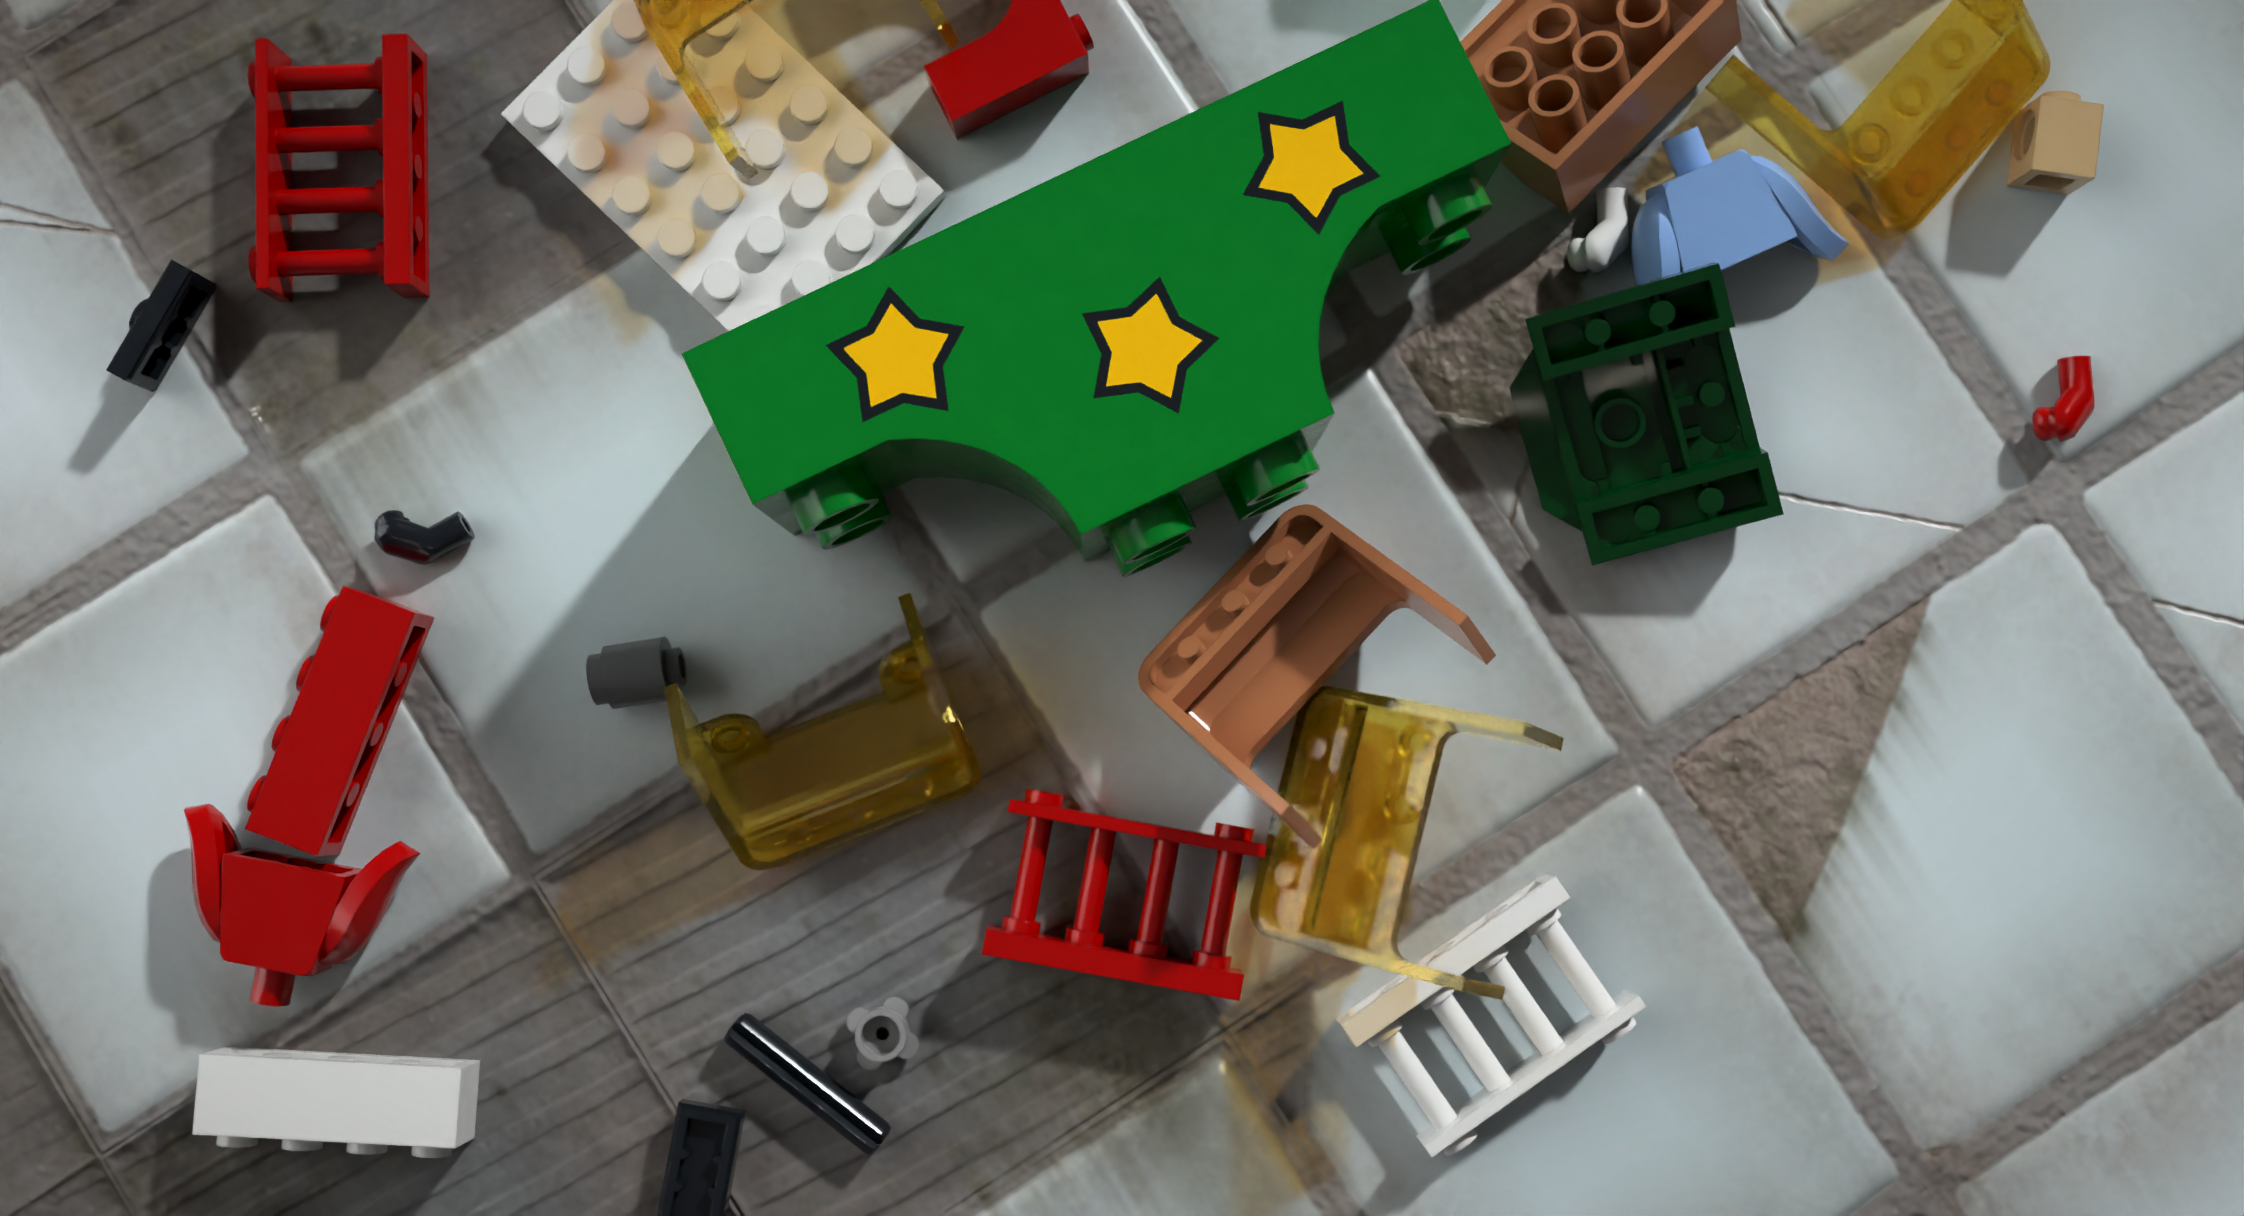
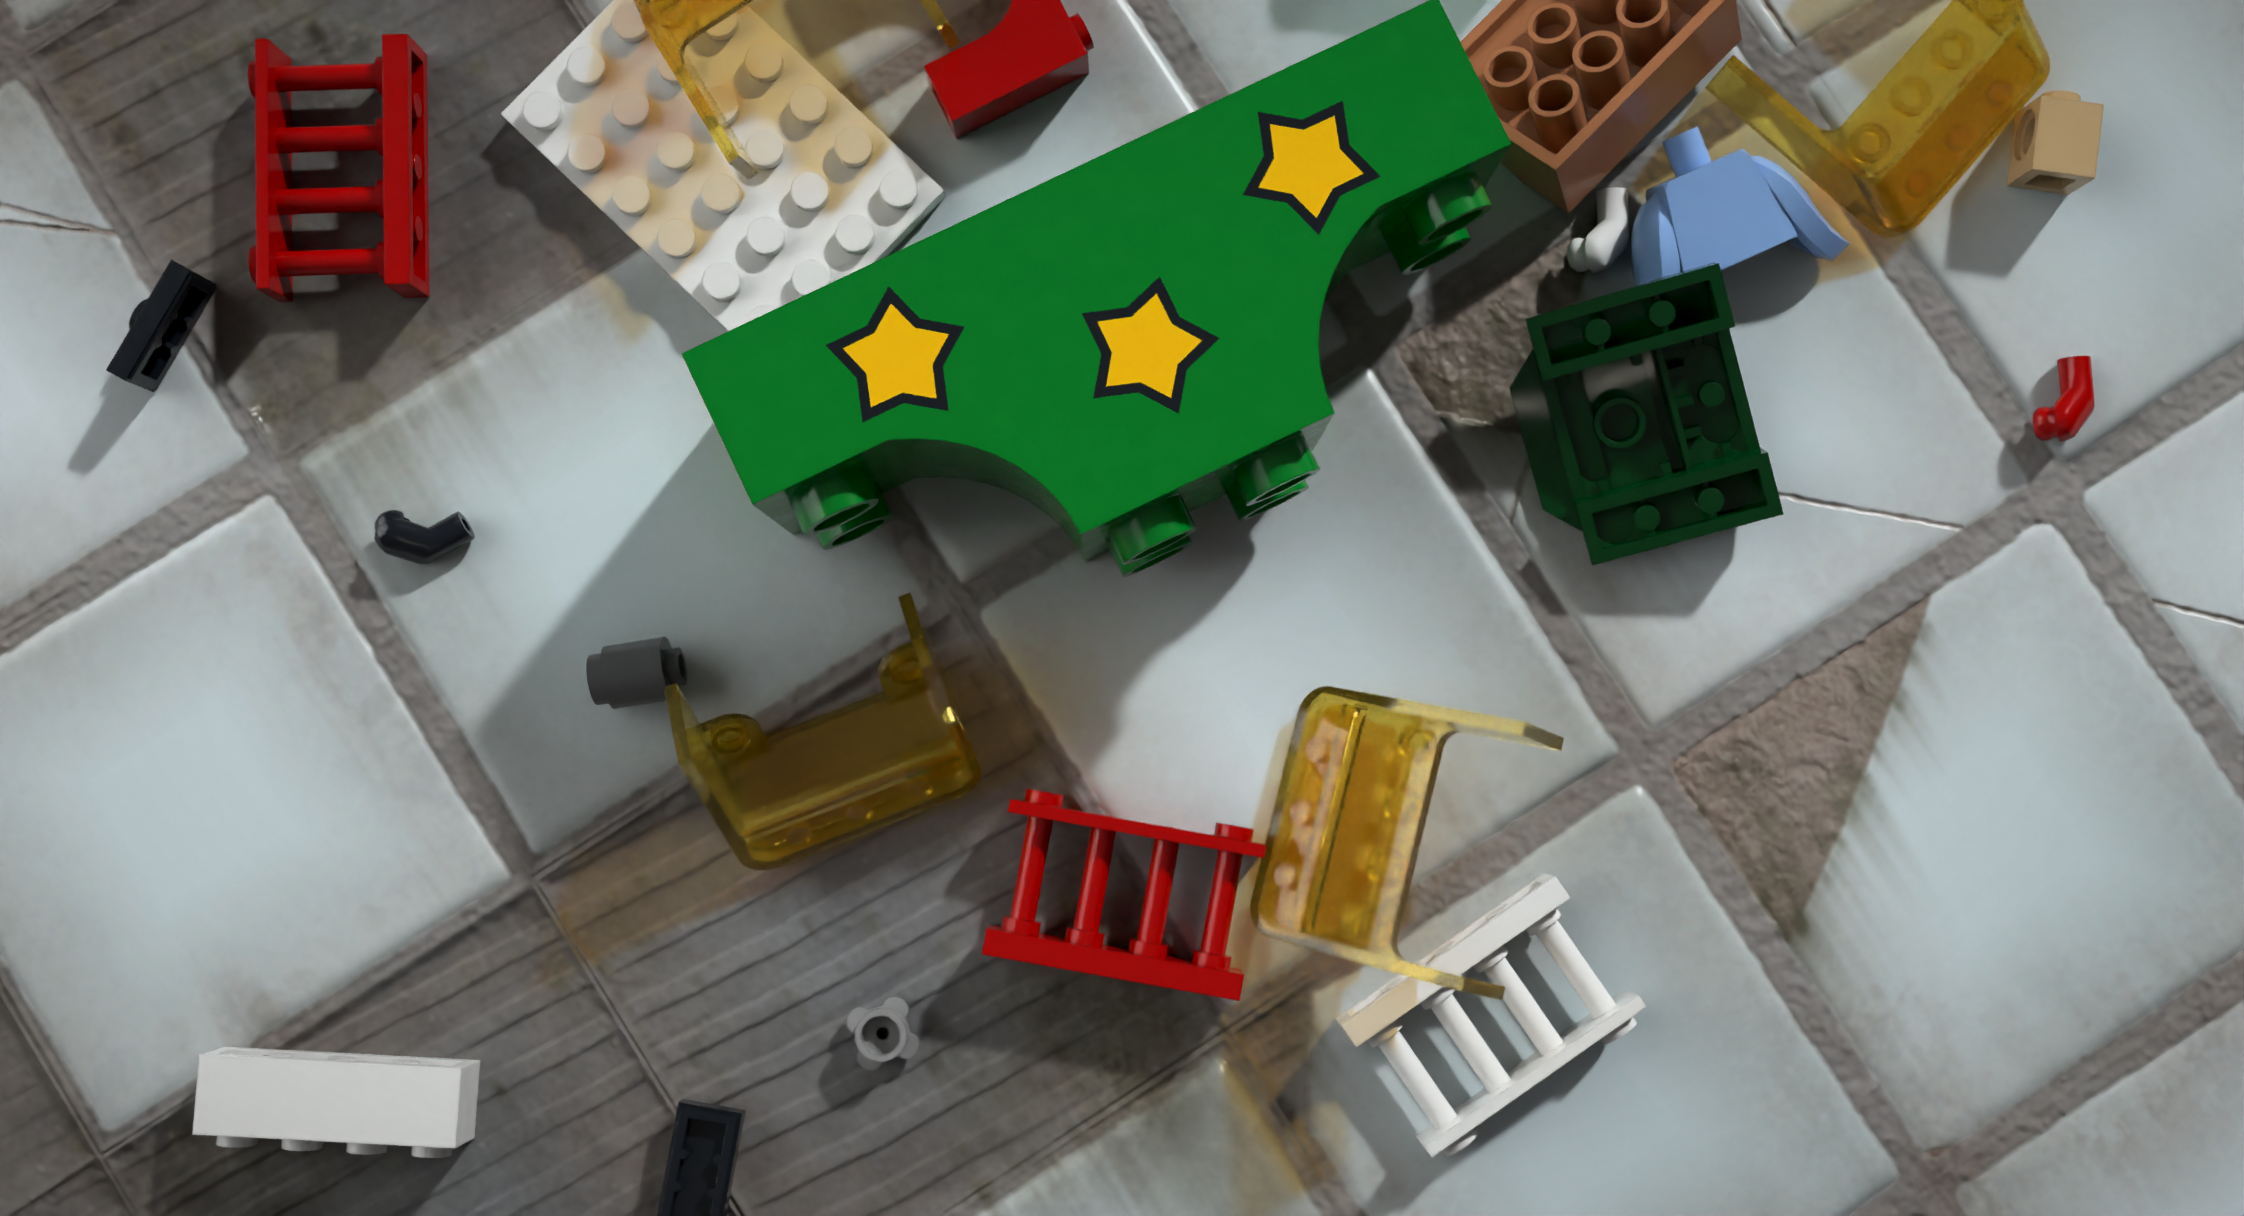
red torso [184,804,421,1007] -> none
red brick [245,586,435,856] -> none
black axle [724,1013,891,1155] -> none
nougat windscreen [1138,504,1496,849] -> none

